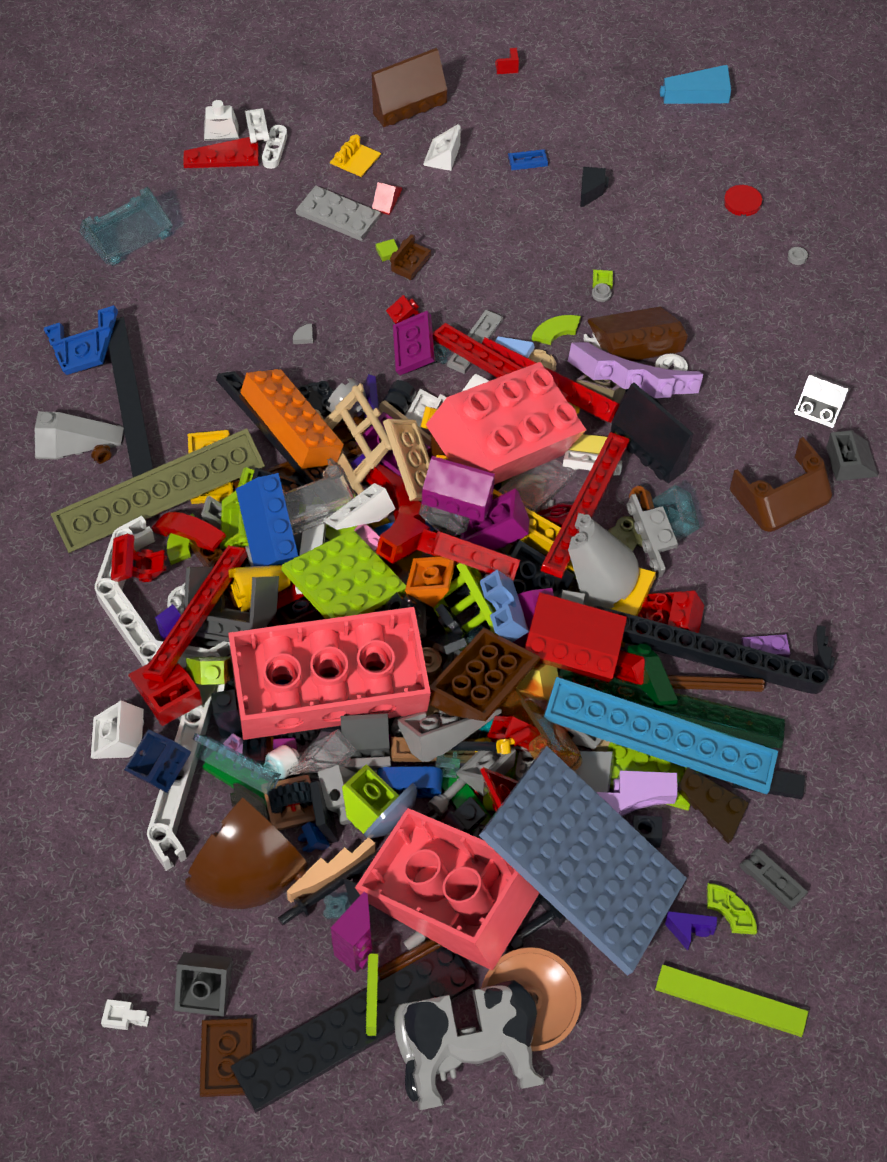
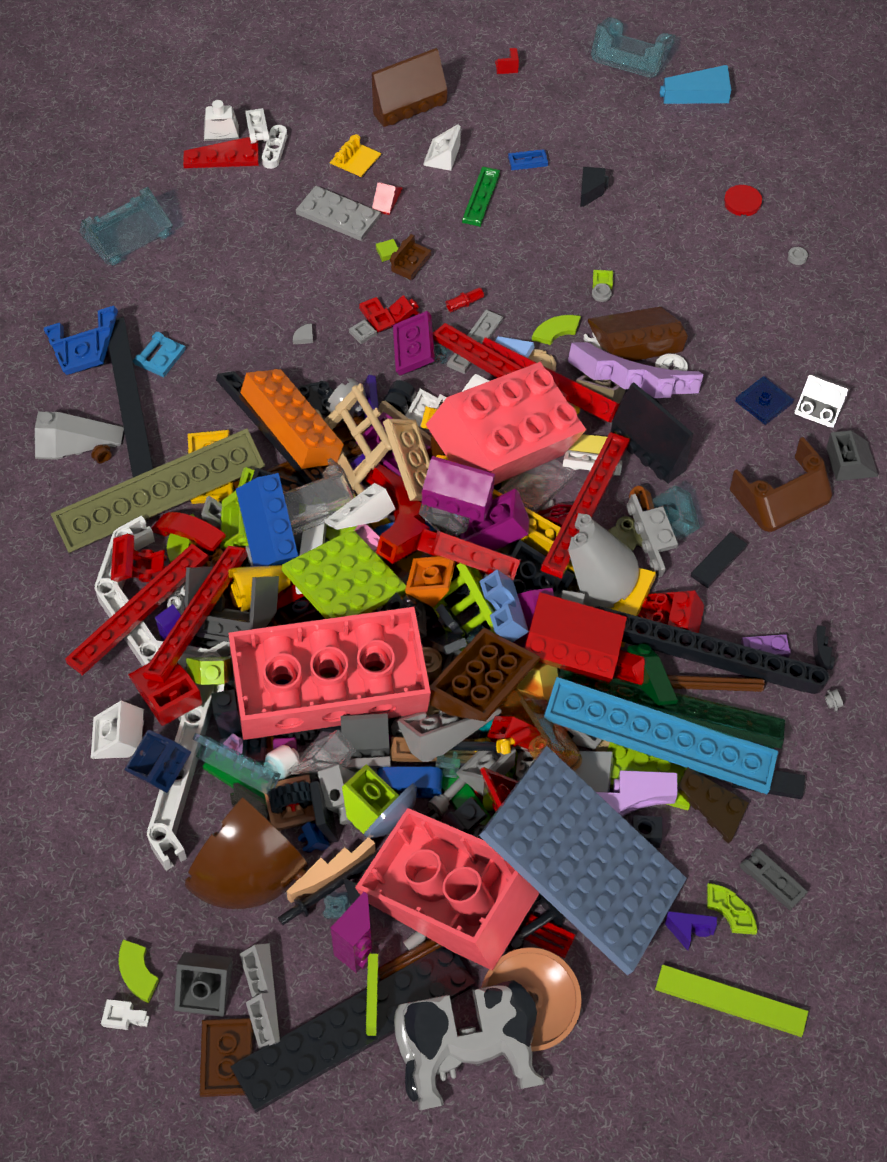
none -> red plate [65,544,209,676]
none -> lime tile [119,940,159,1003]
none -> dark azure plate [133,332,186,377]
none -> light grey slope [240,943,280,1050]
none -> light grey tile [349,319,377,344]
none -> red slope [359,297,396,332]
none -> red axle [445,288,484,313]
none -> green tile [462,167,500,227]
none -> red tile [524,914,575,958]
none -> clear light blue windscreen [591,17,676,77]
none -> black tile [690,532,747,588]
none -> clear blue plate [735,376,794,425]
none -> light grey plate [824,689,843,711]

